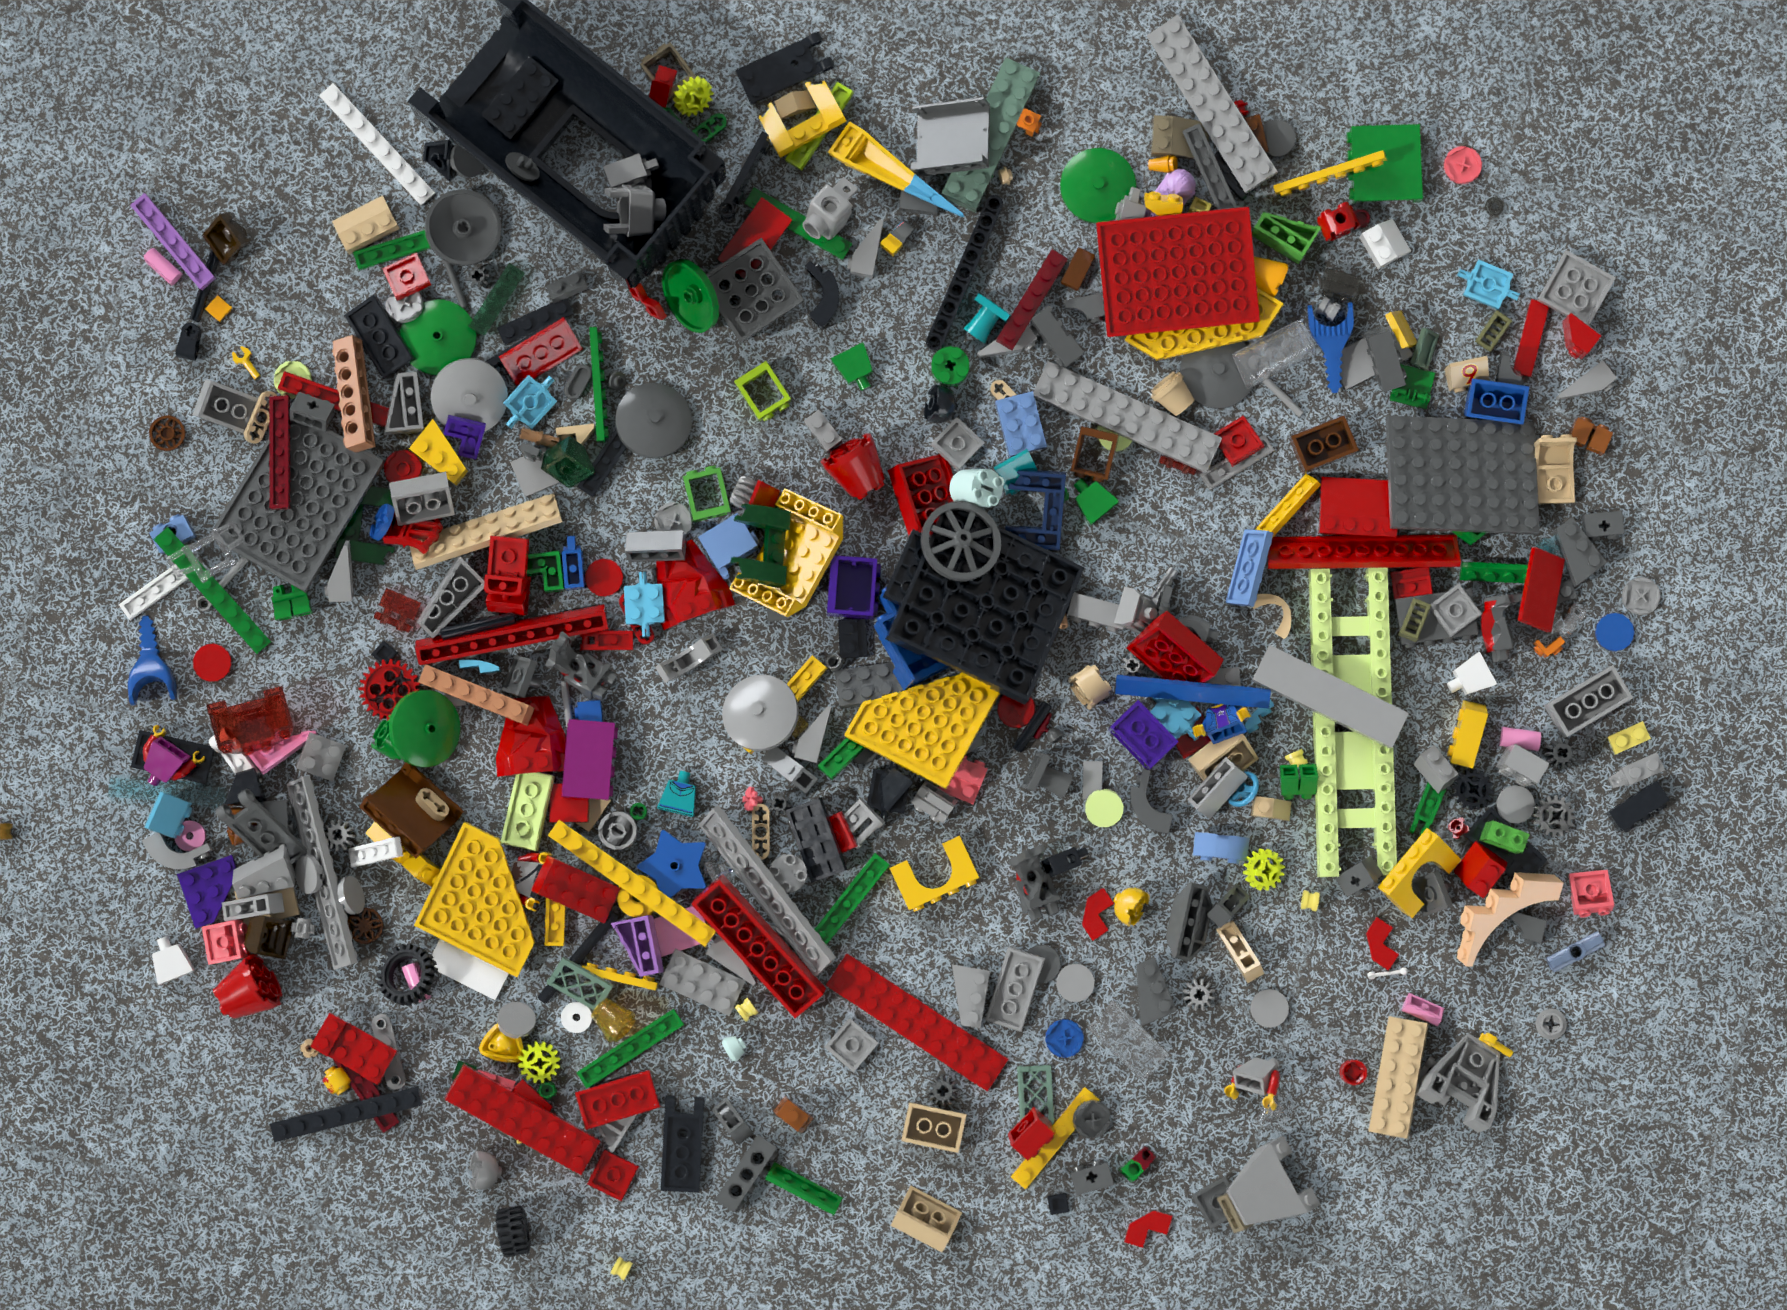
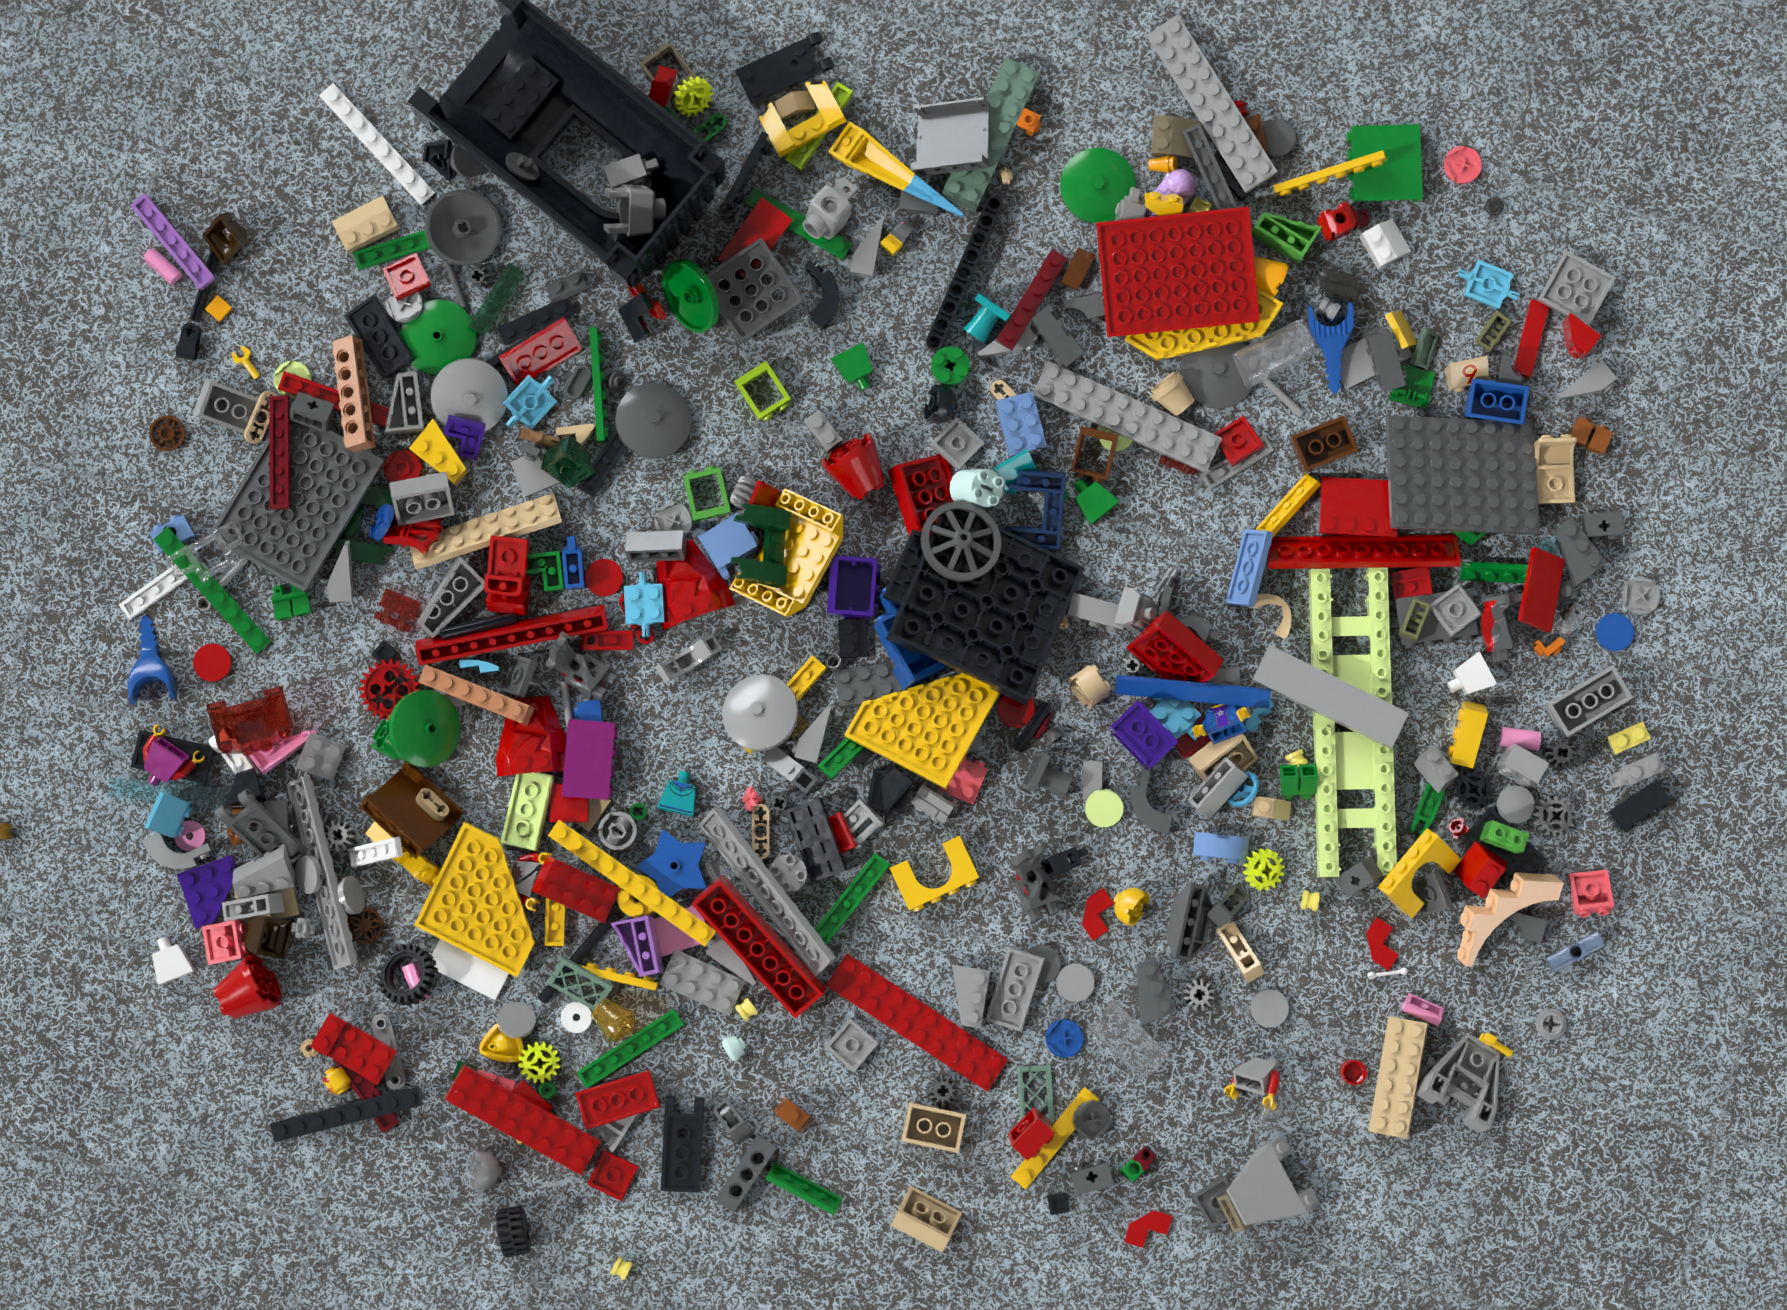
none -> black tile [618,292,653,343]

